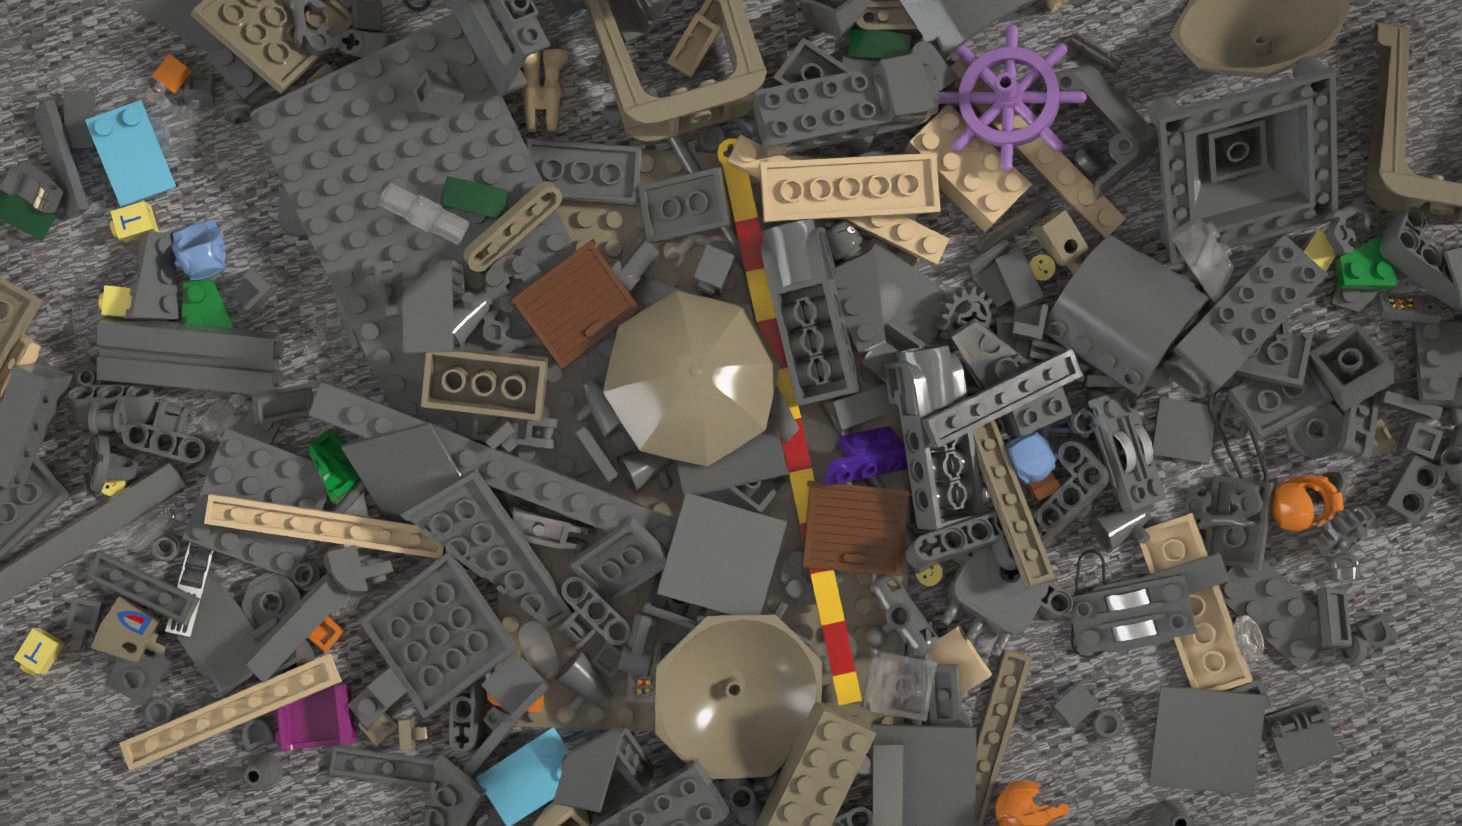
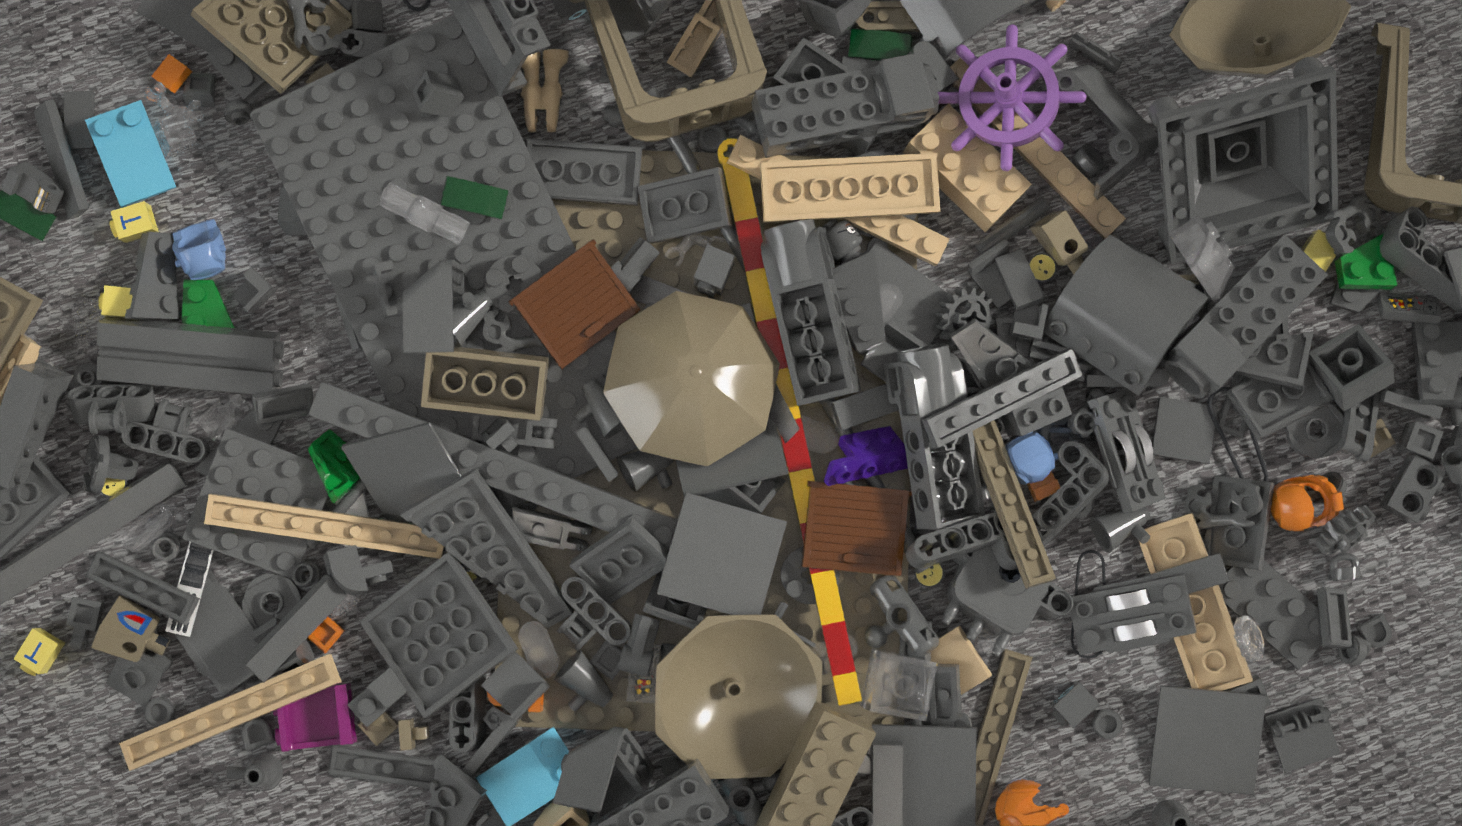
dark tan plate [463,181,562,272] -> none

